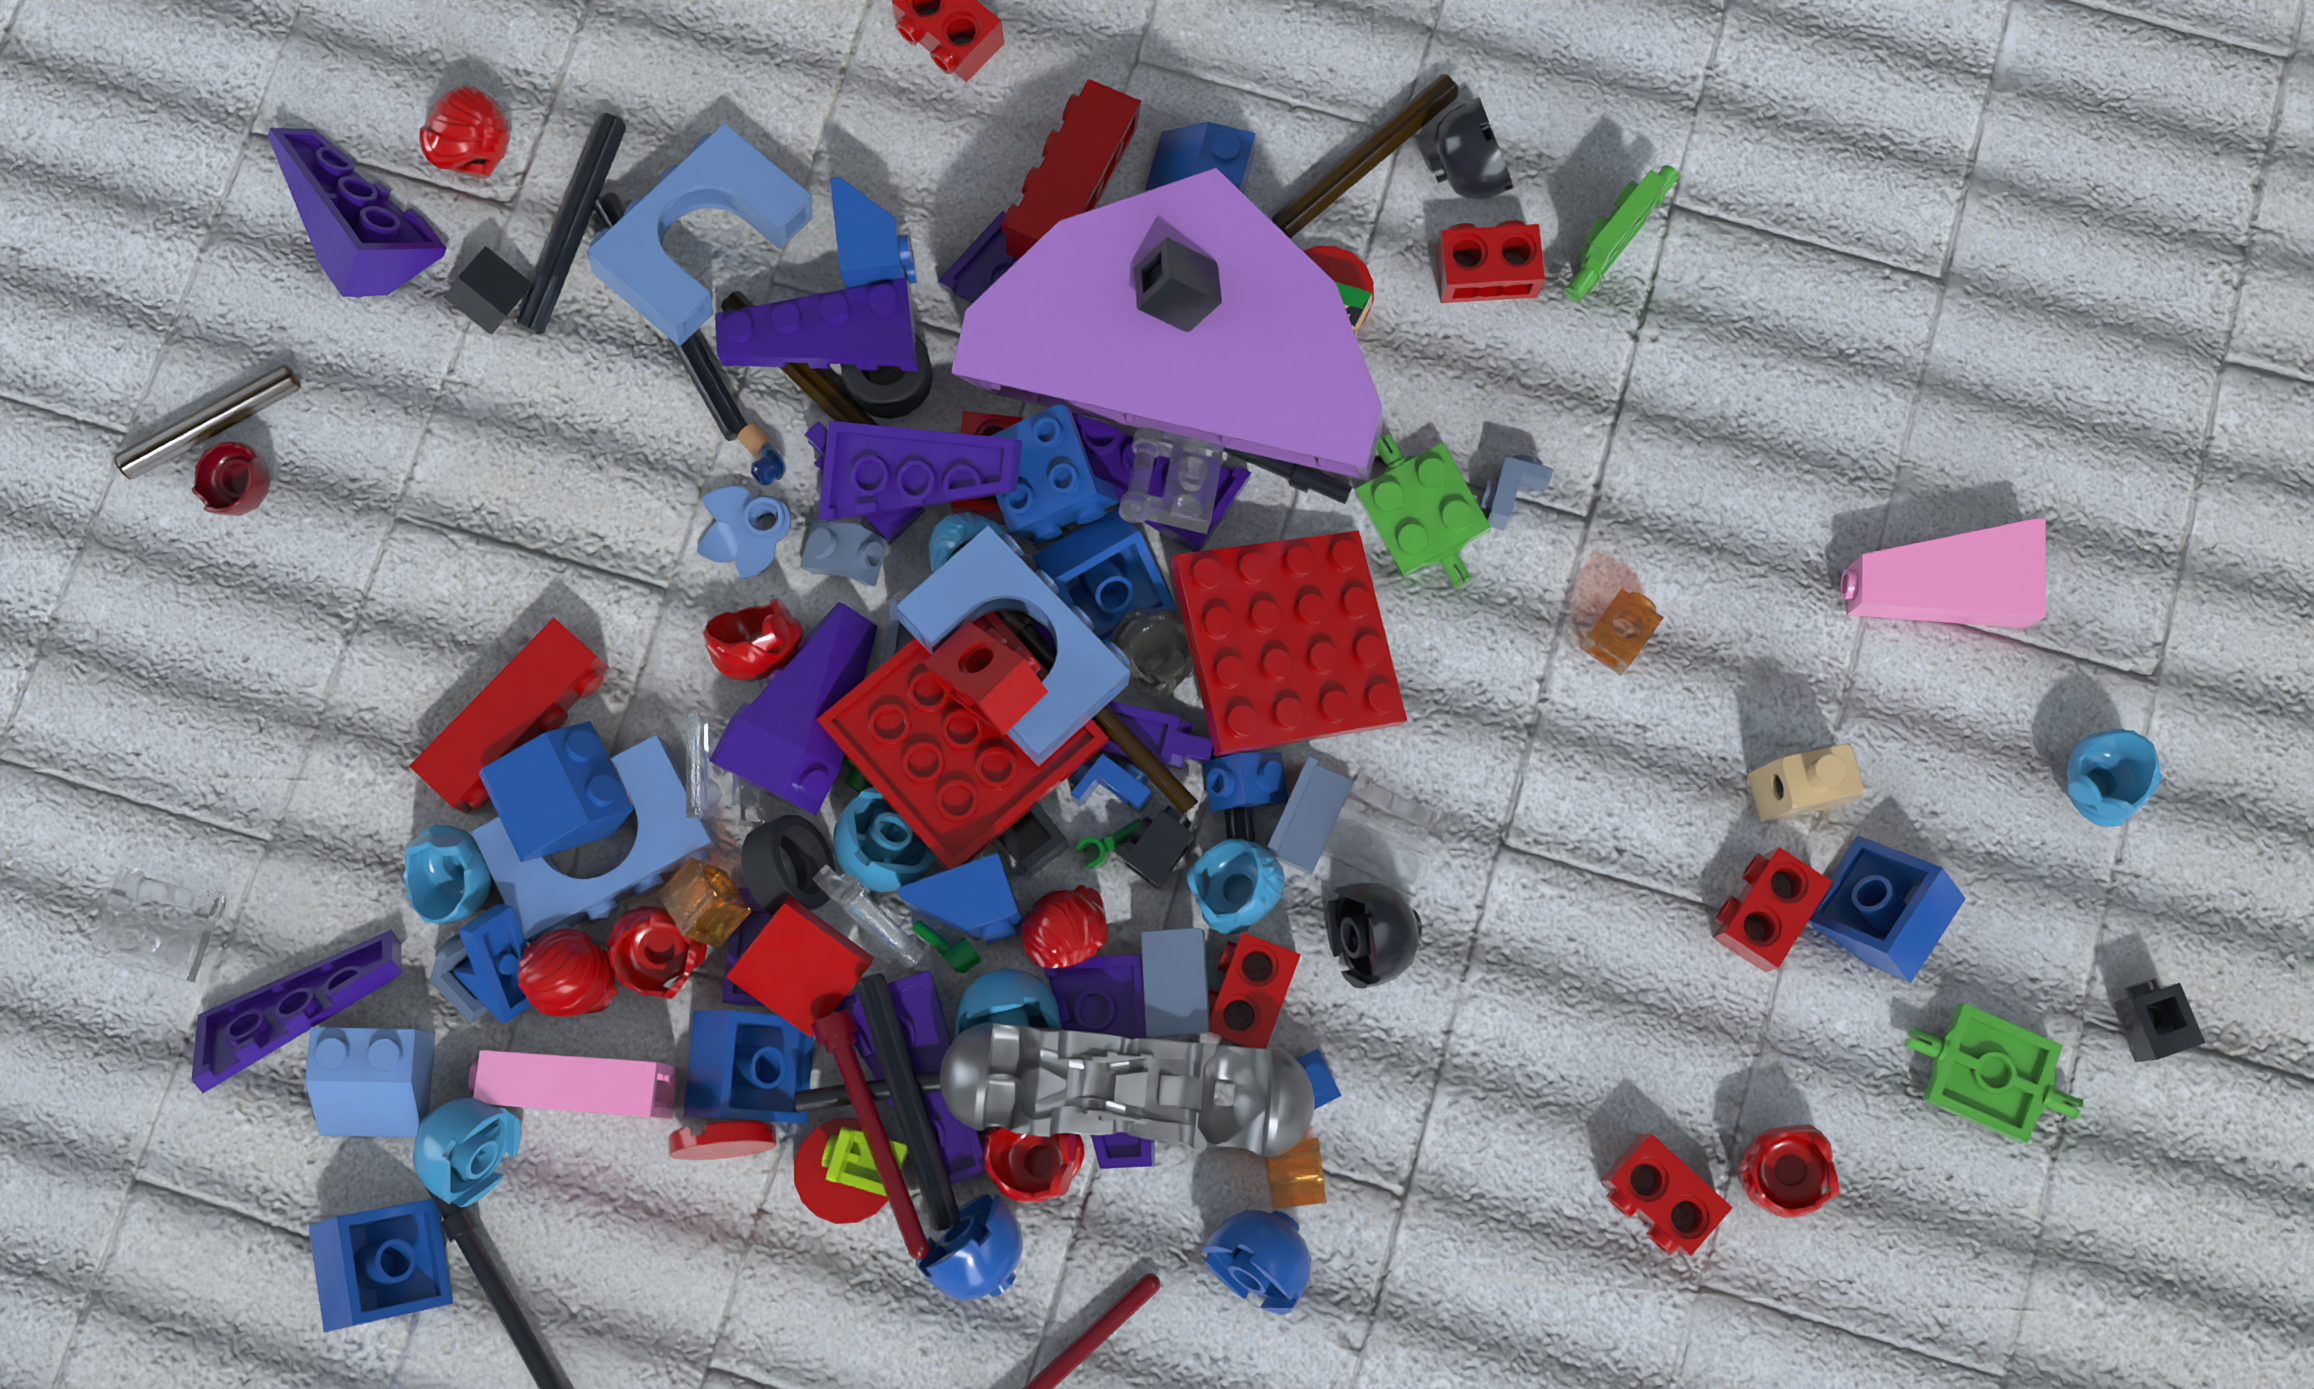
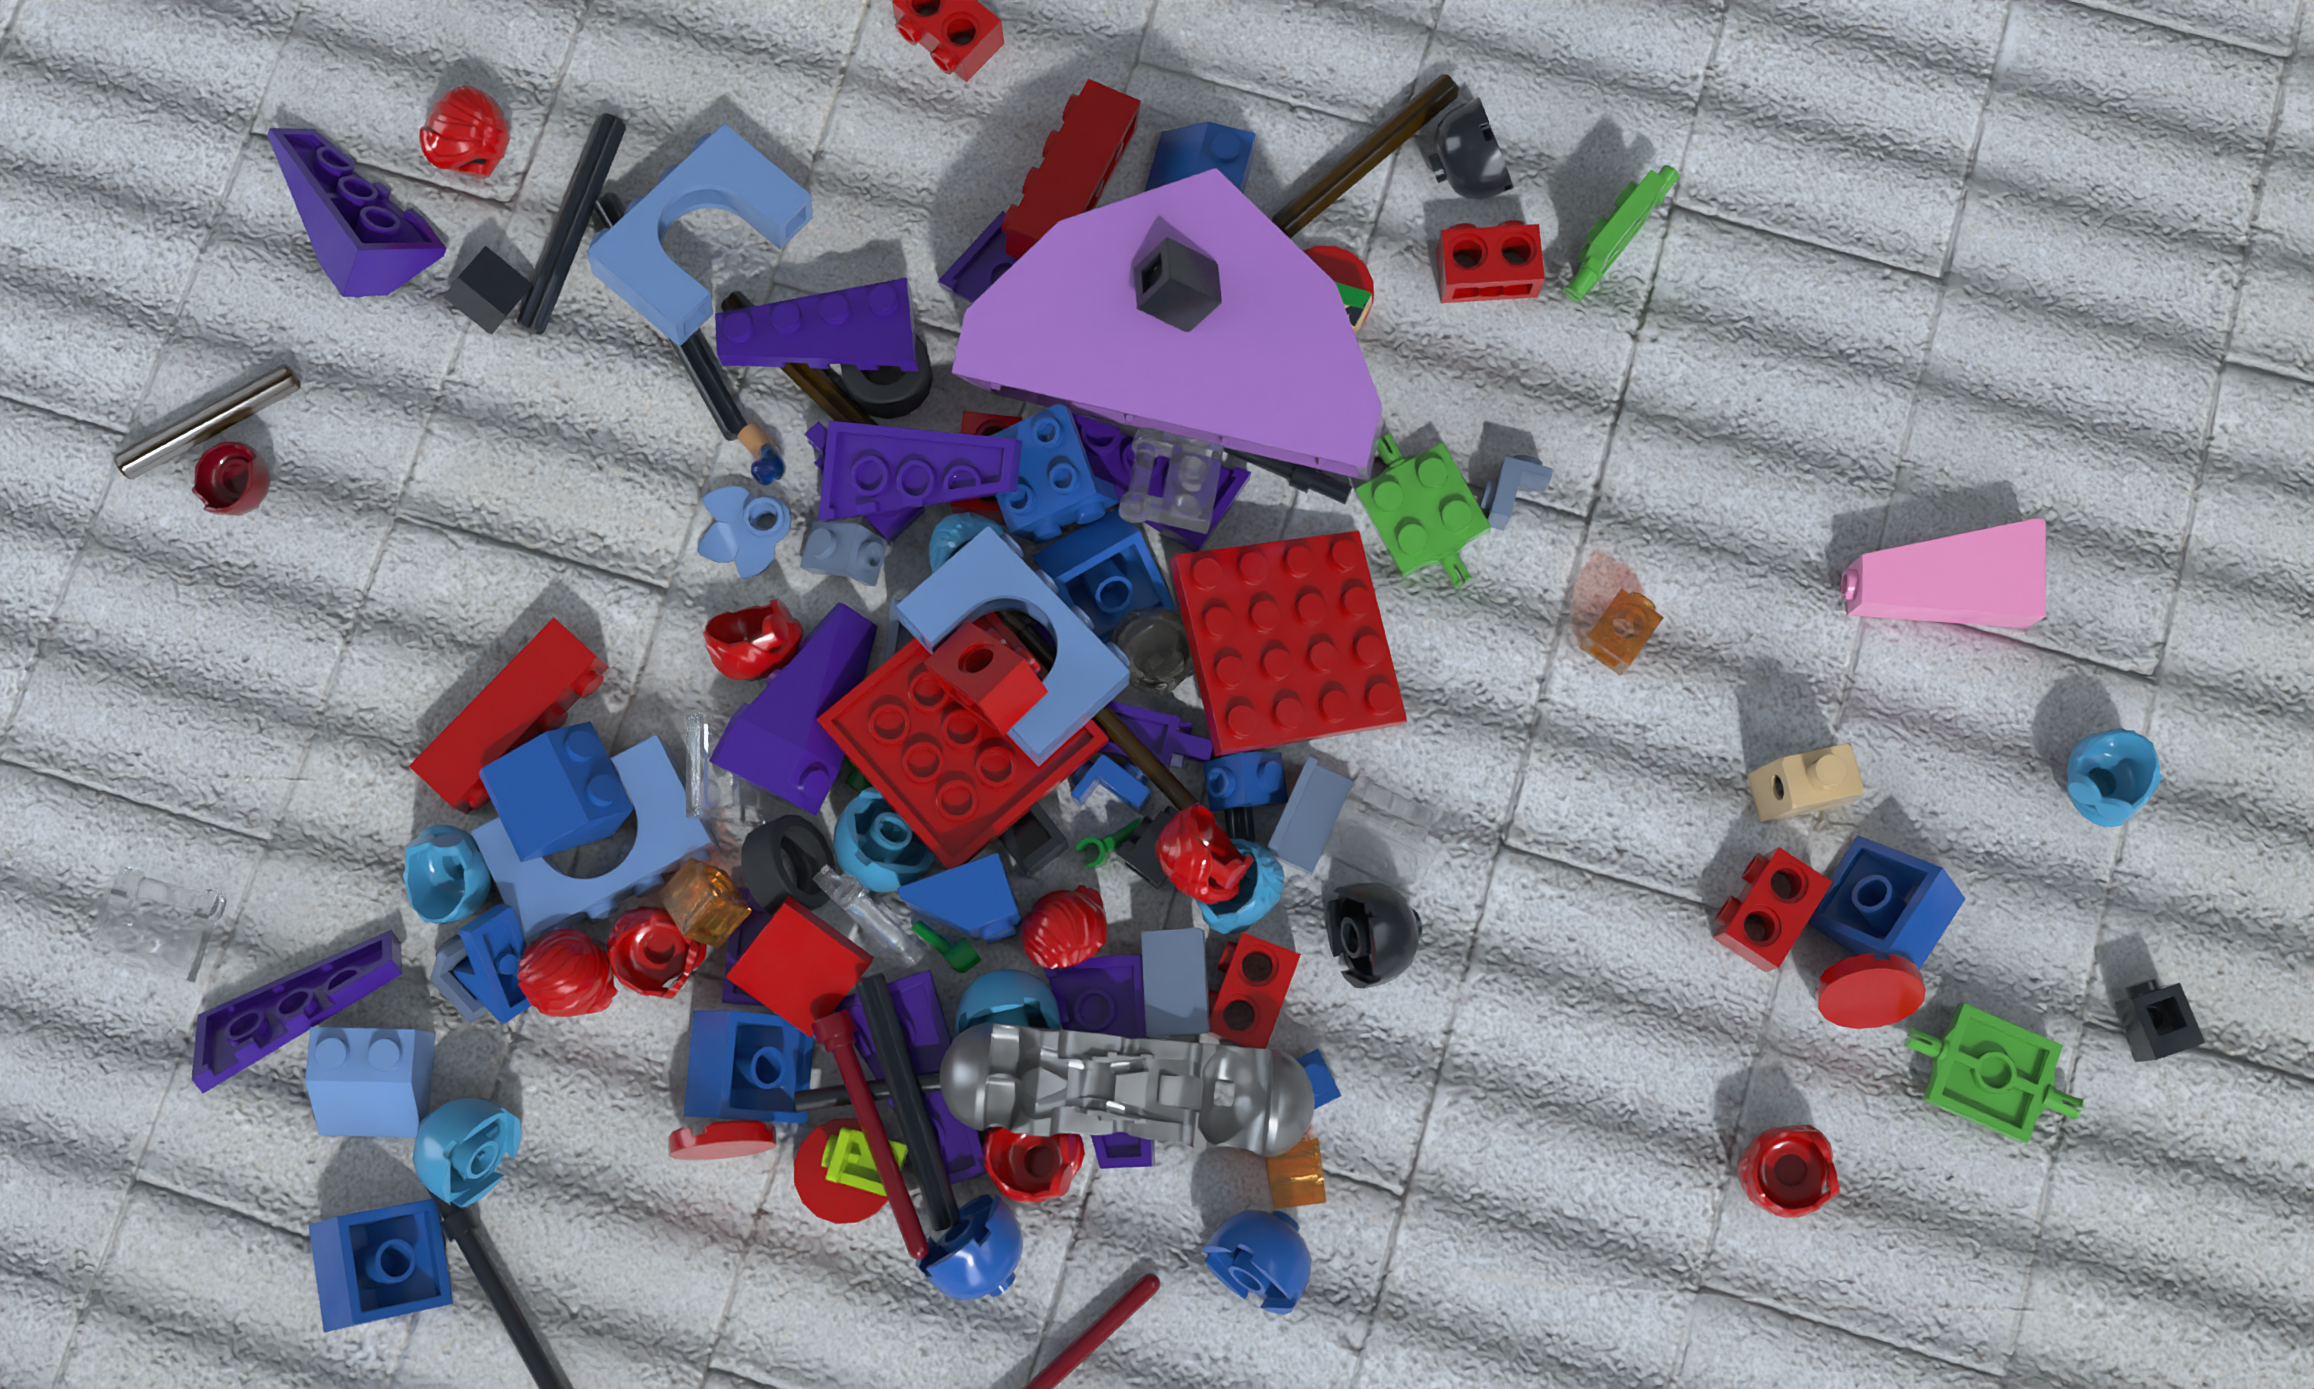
bright pink slope [468,1050,679,1119] -> none
blue slope [830,177,918,289] -> none
red brick [1600,1133,1733,1256] -> none
none -> red hair [1155,804,1254,904]
none -> red tile [1815,954,1926,1029]

